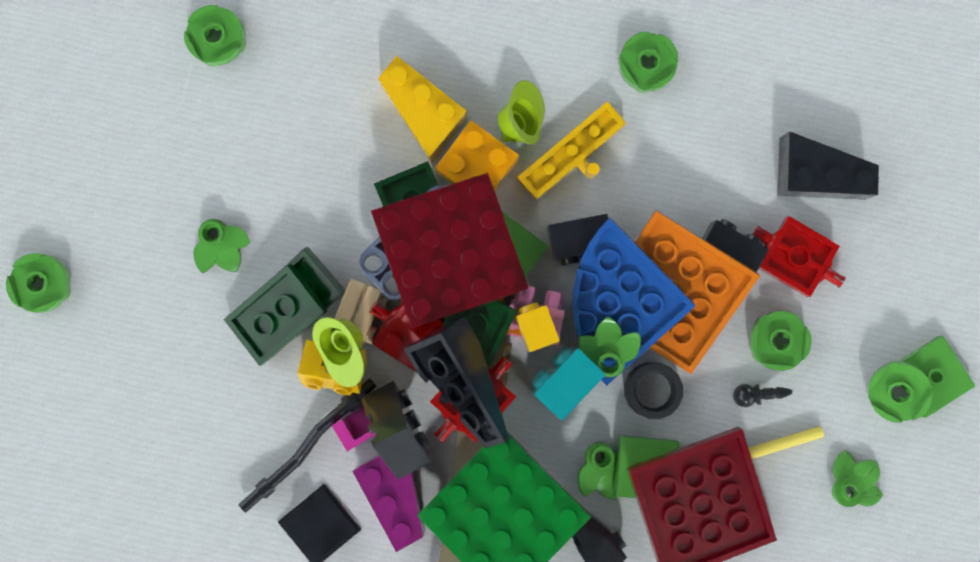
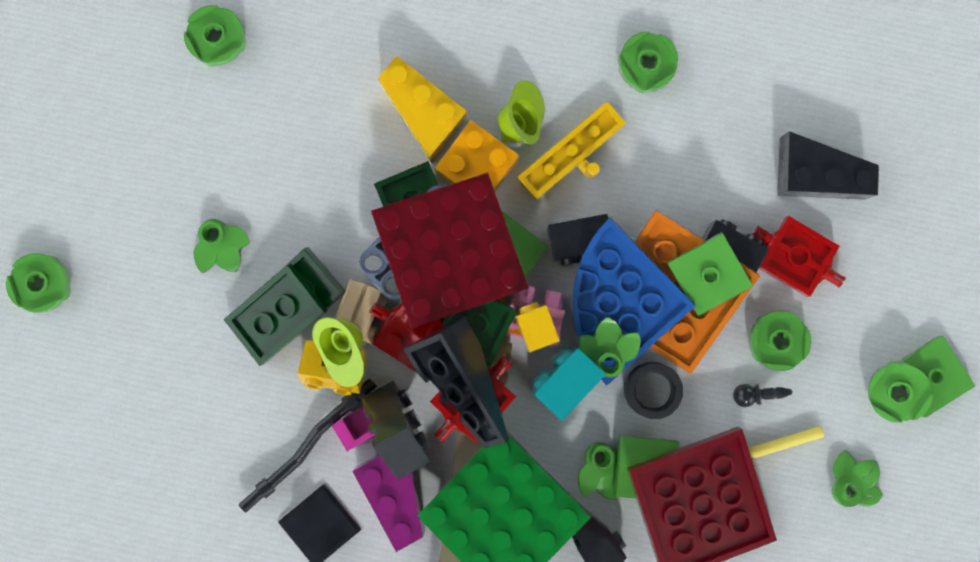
none -> bright green plate [667,232,753,316]

